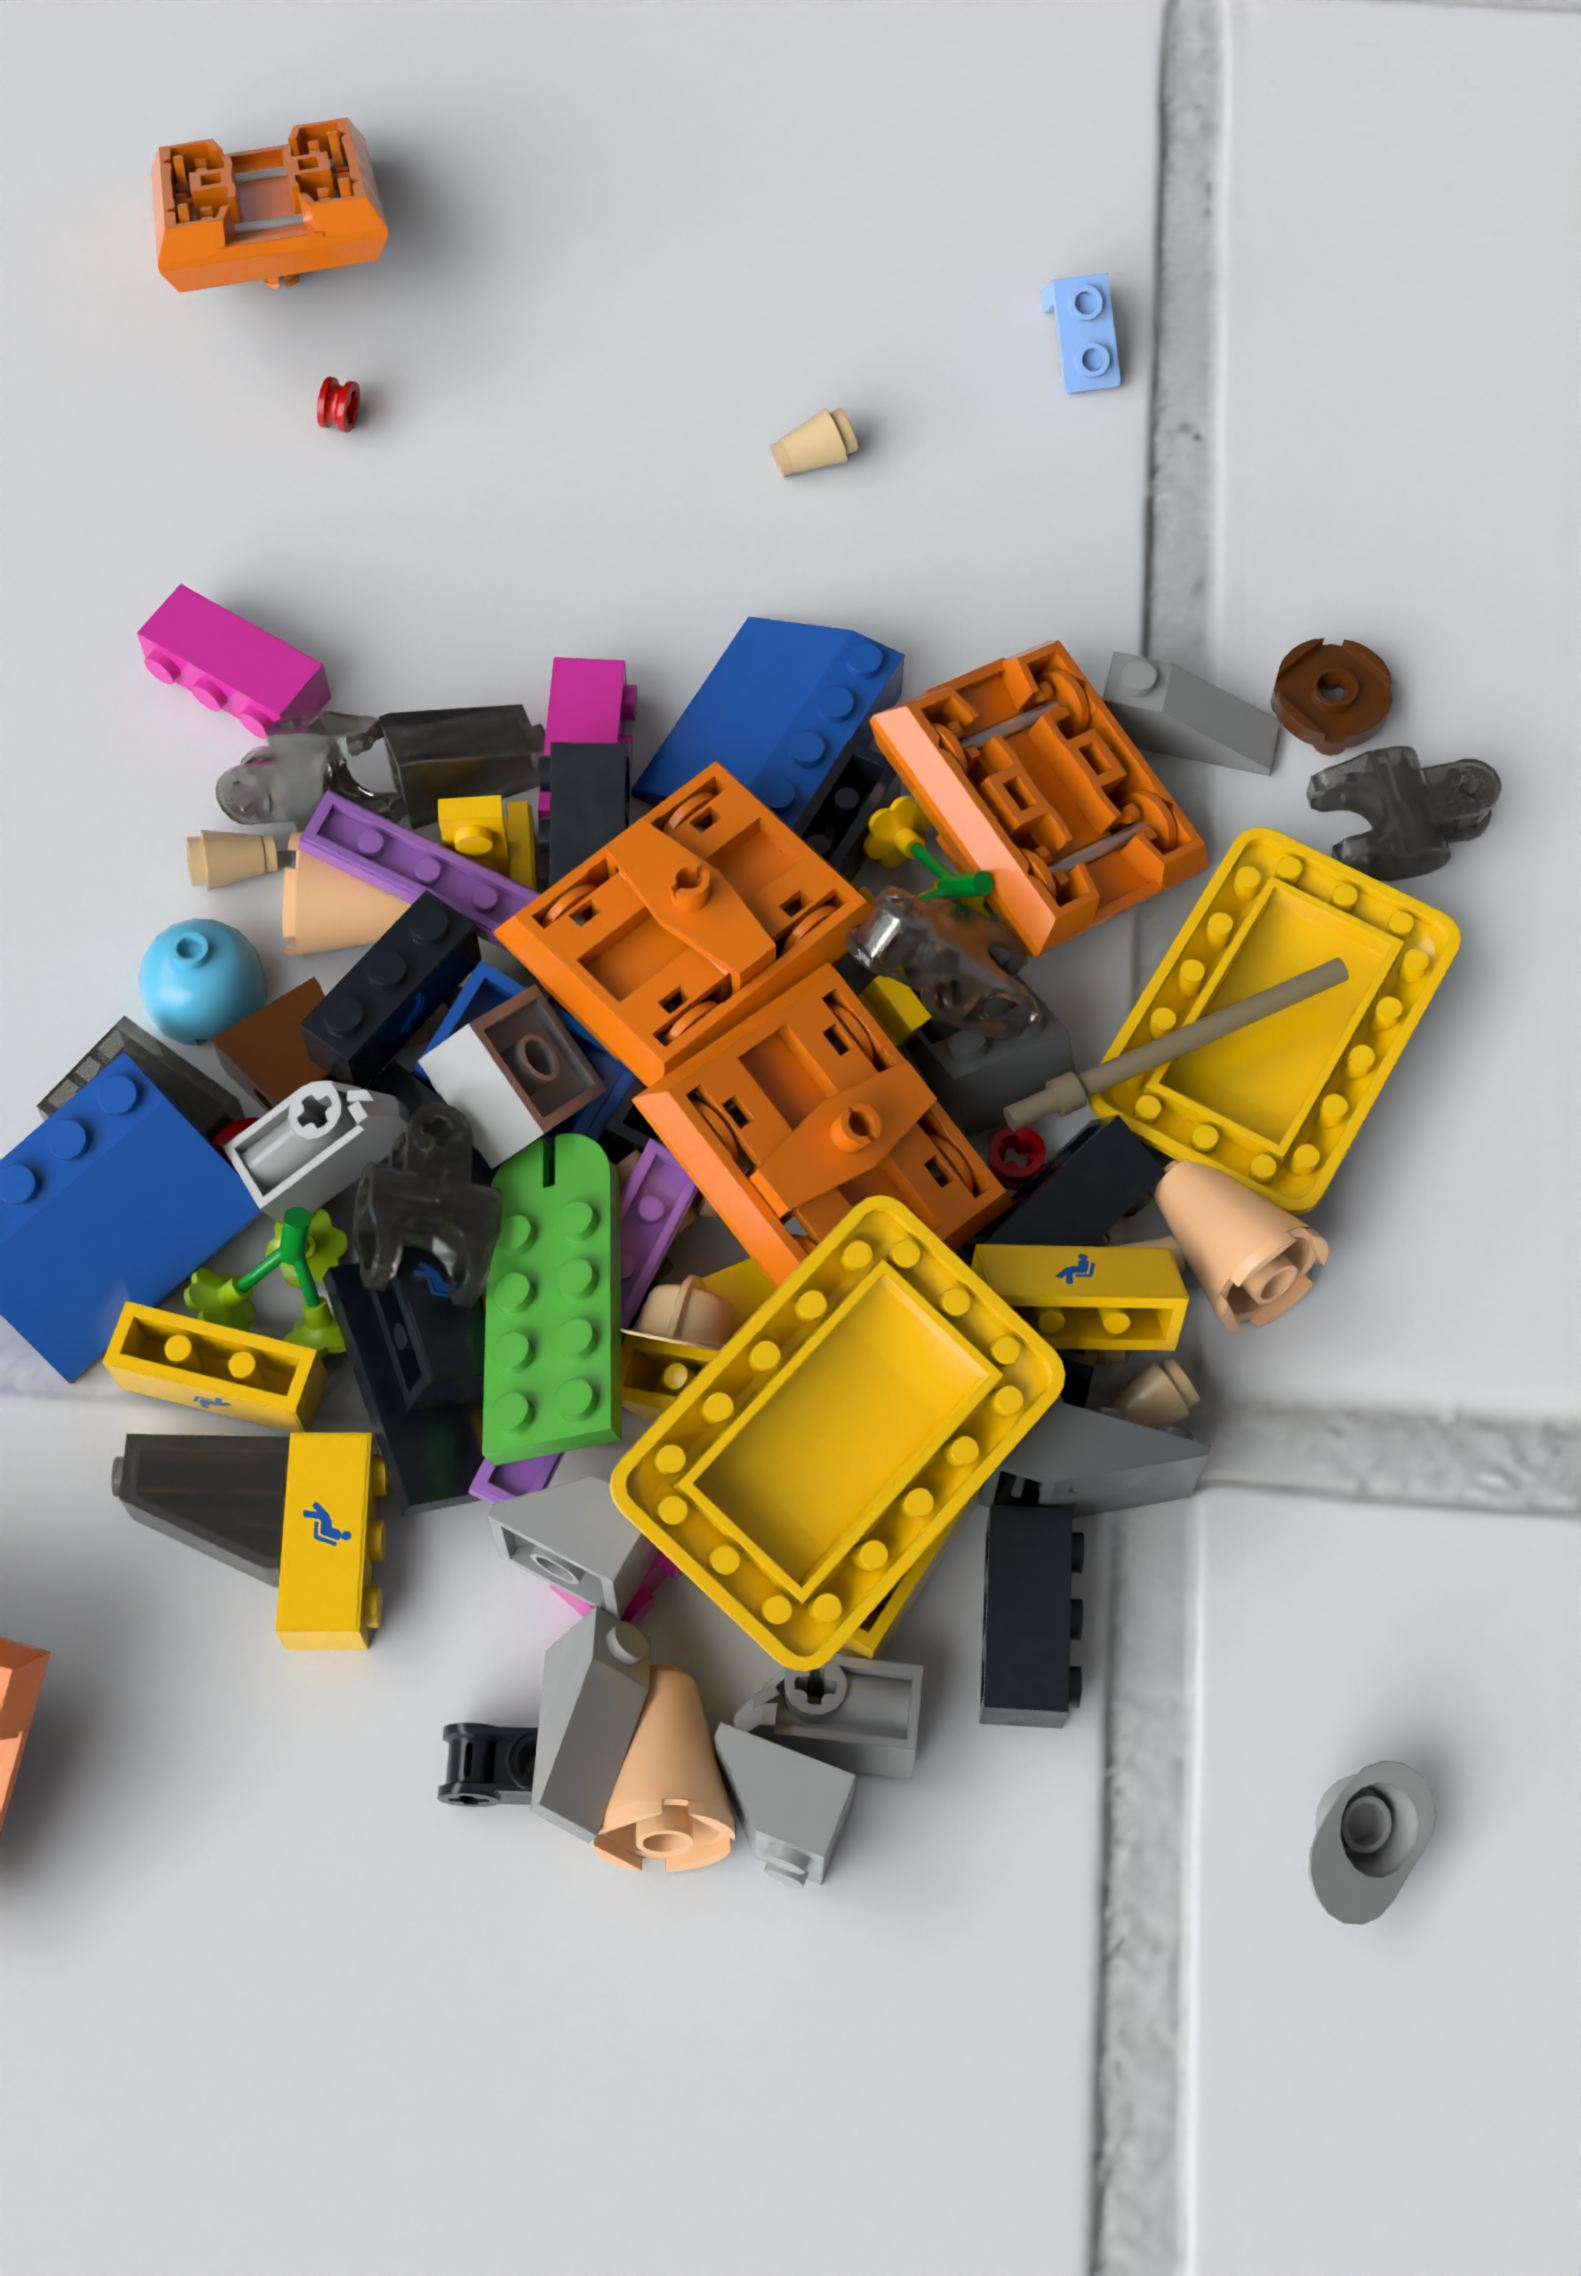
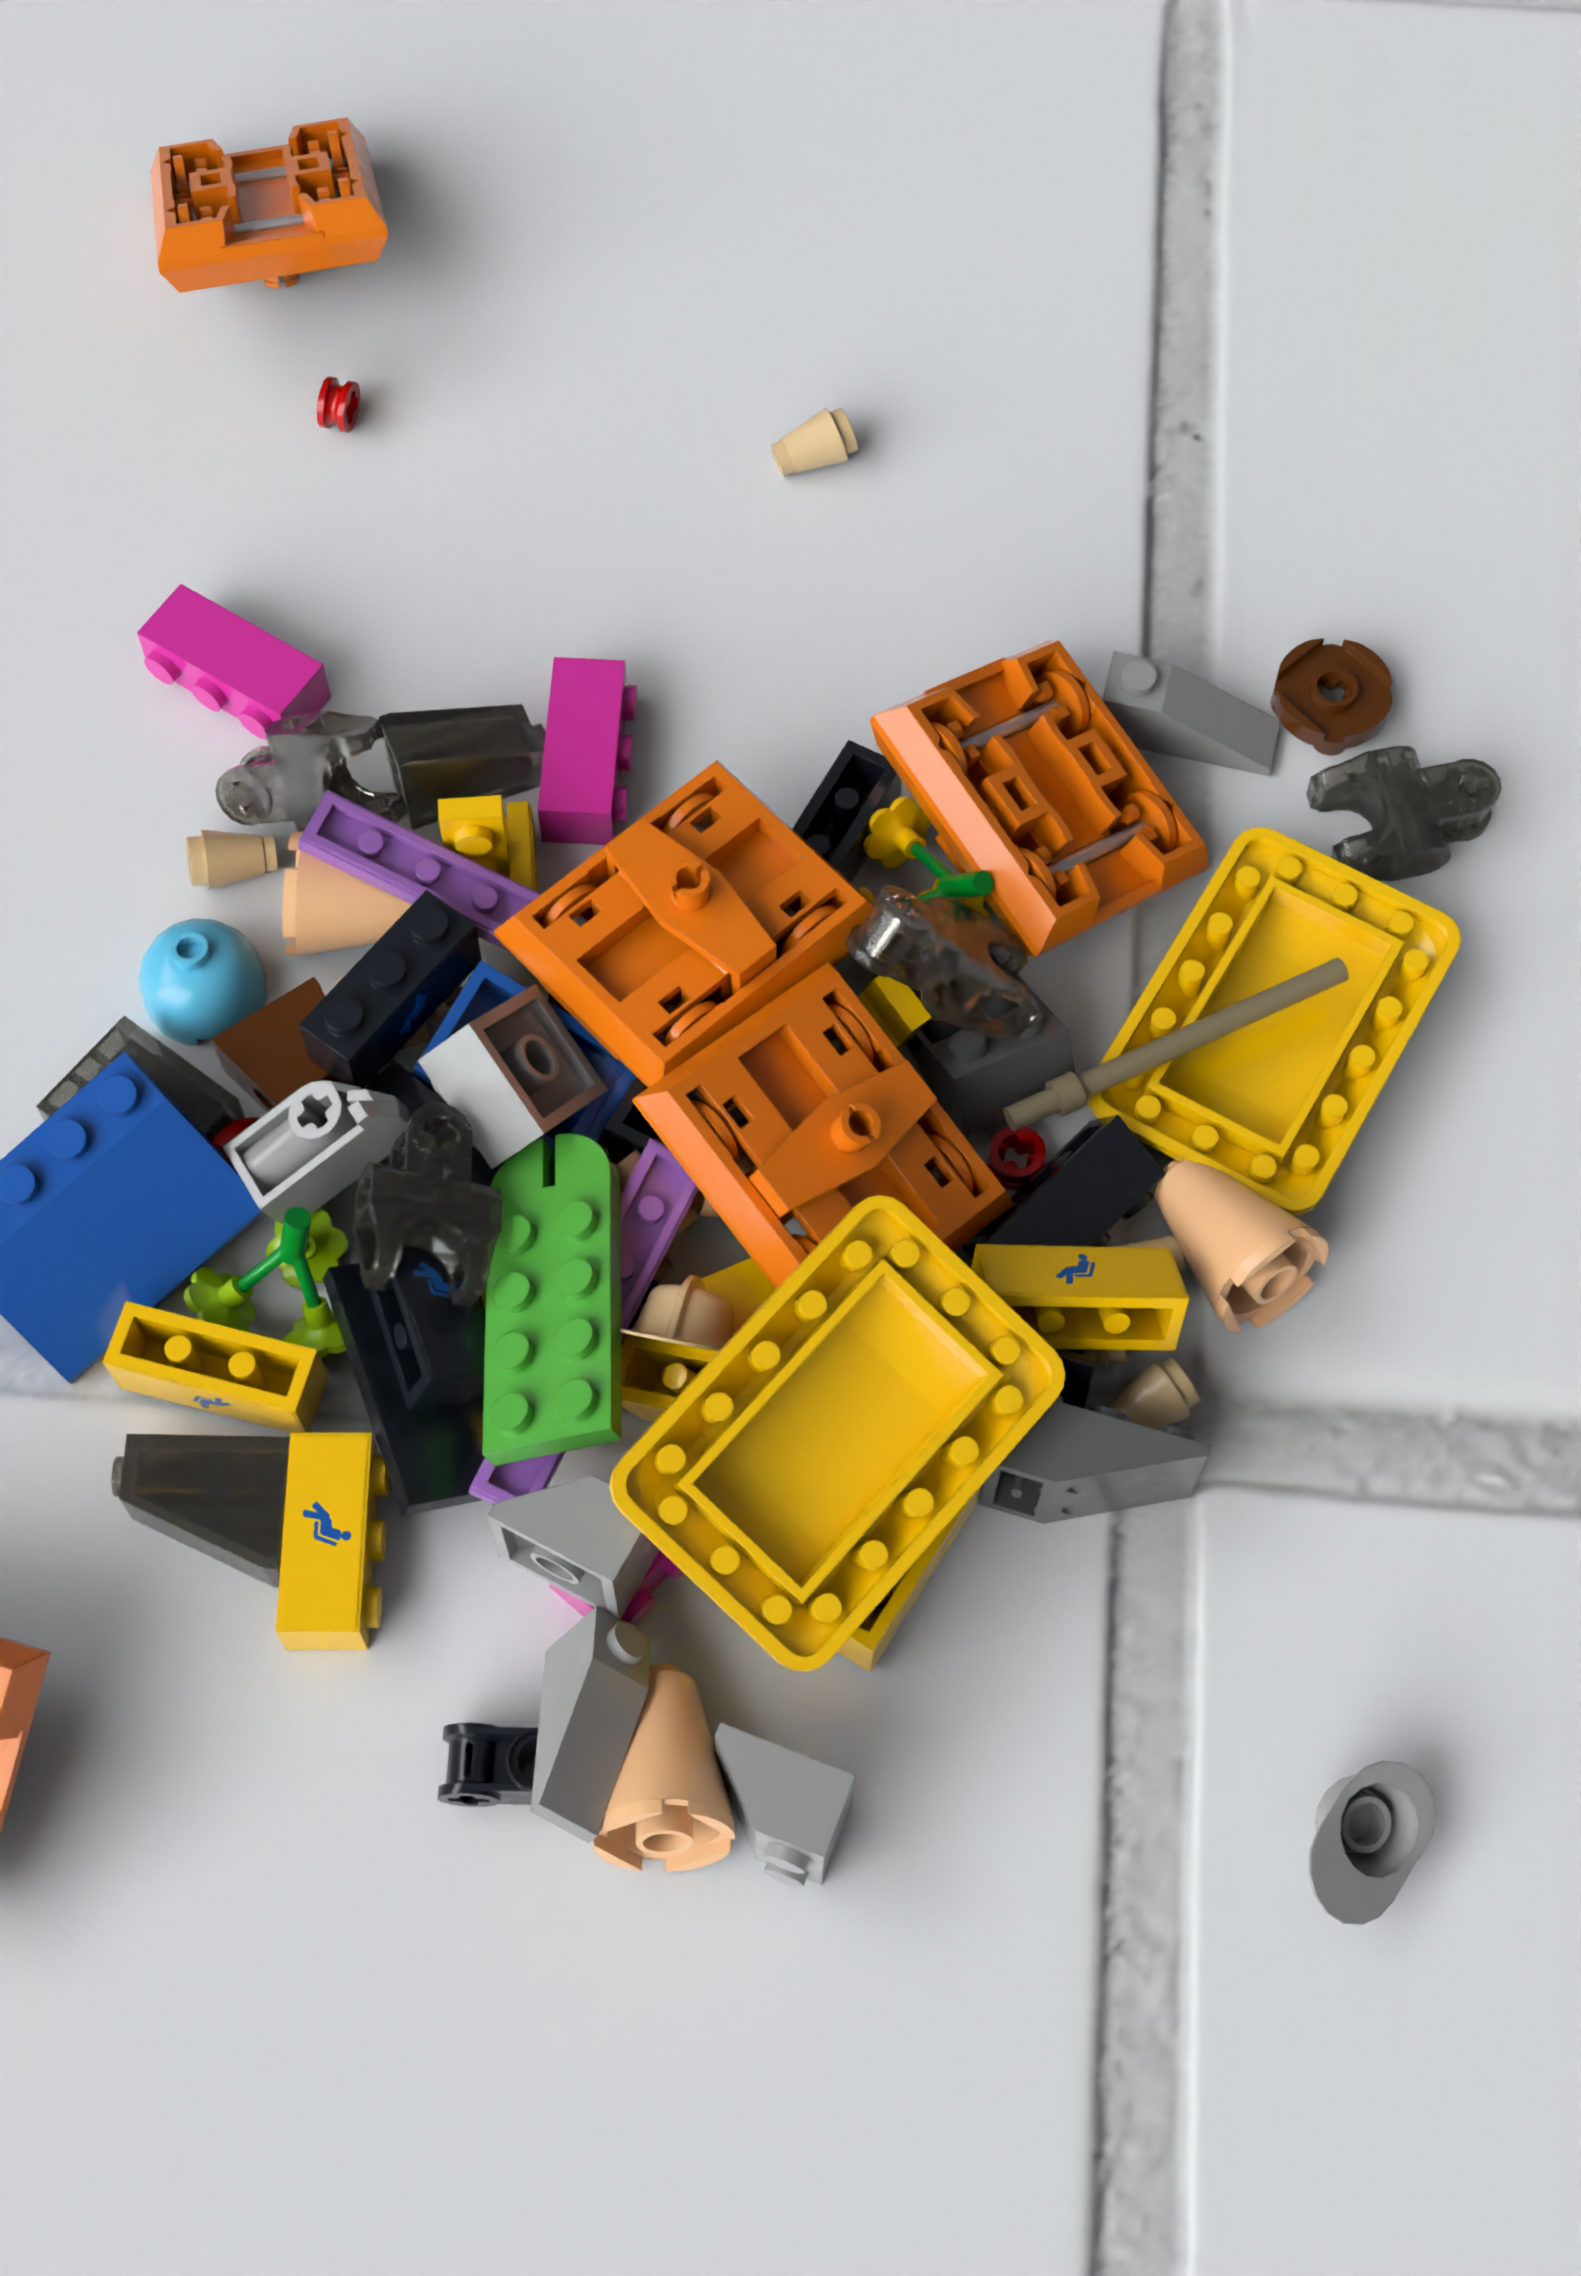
black brick [538,742,630,894] -> none
blue slope [631,617,905,829] -> none
light grey piece [734,1655,924,1779] -> none
black brick [979,1504,1084,1729] -> none
light blue bracket [1041,273,1121,394] -> none

